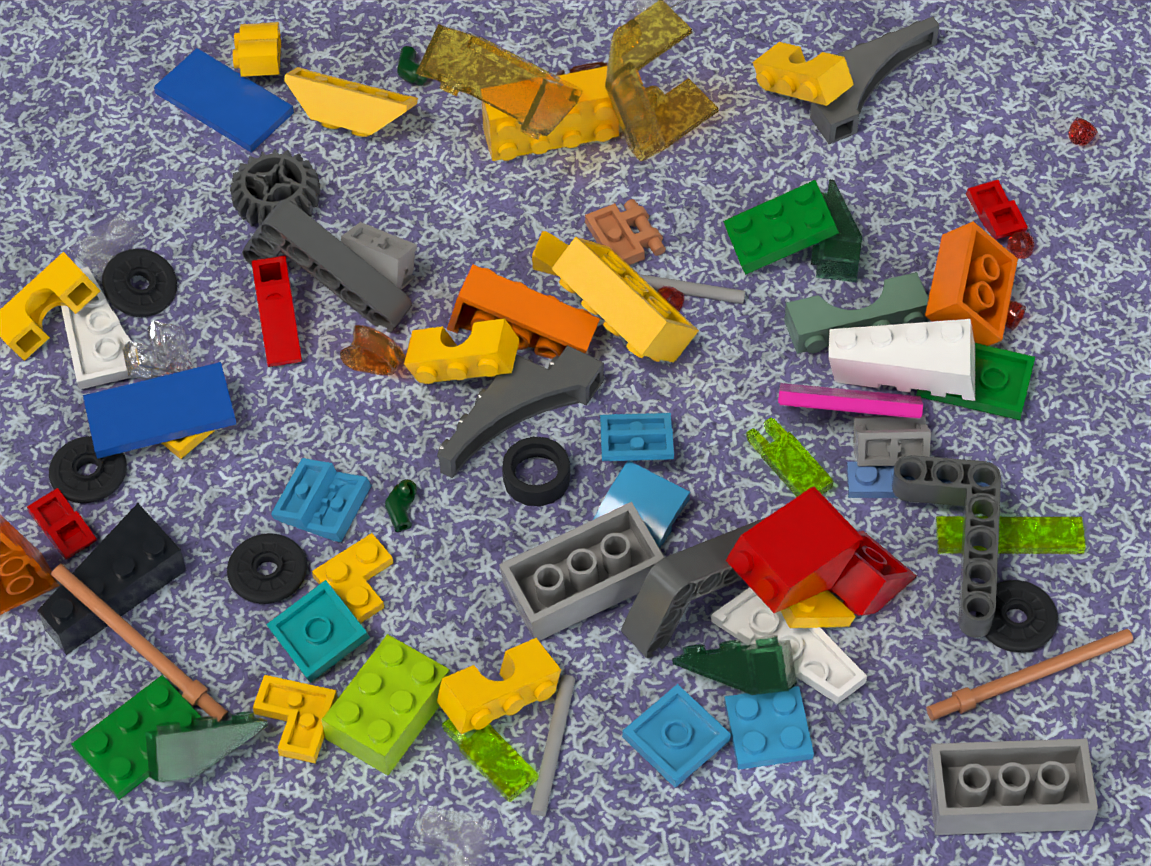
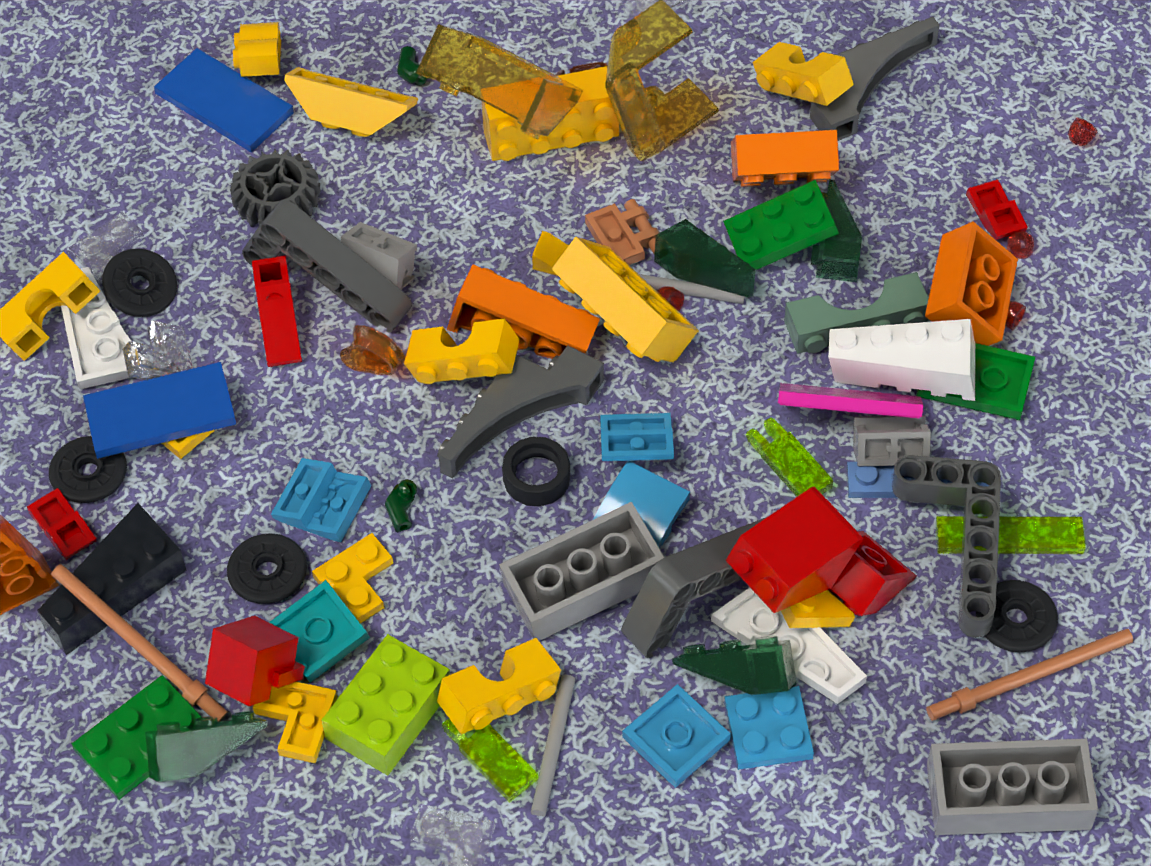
none -> red plate [205,615,305,706]
none -> clear green slope [654,219,756,298]
none -> orange brick [731,130,839,187]

